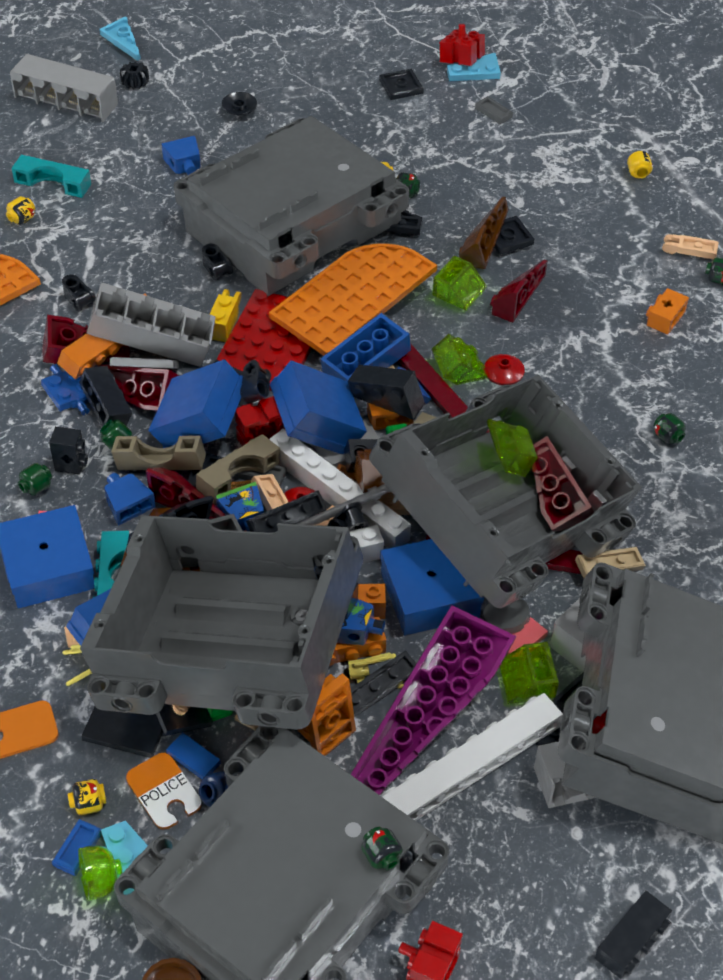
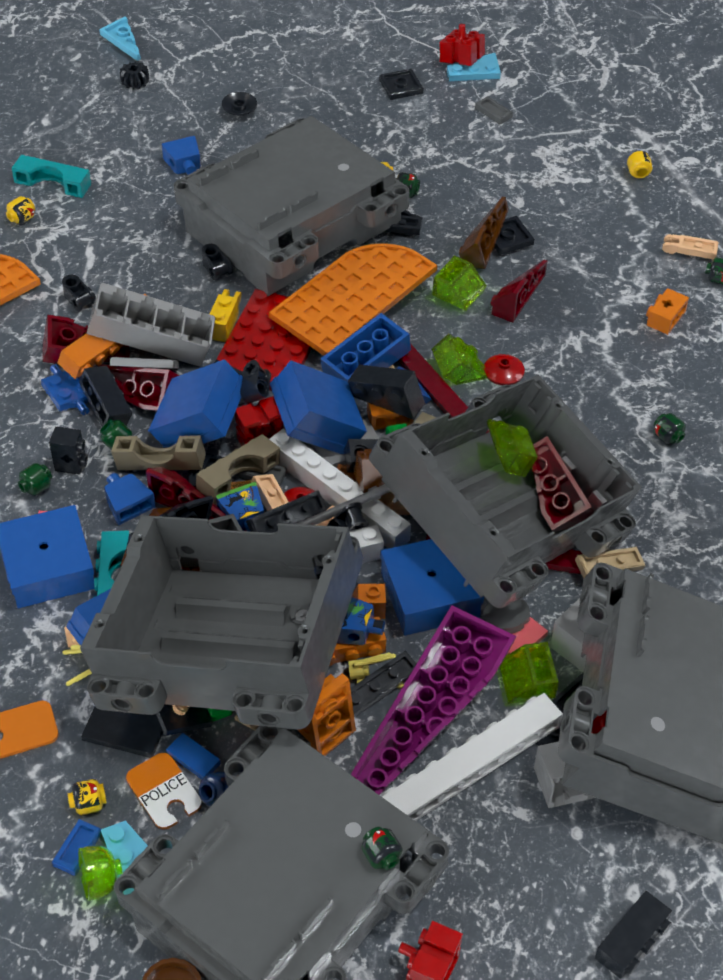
light grey piece [10,54,118,122] -> none

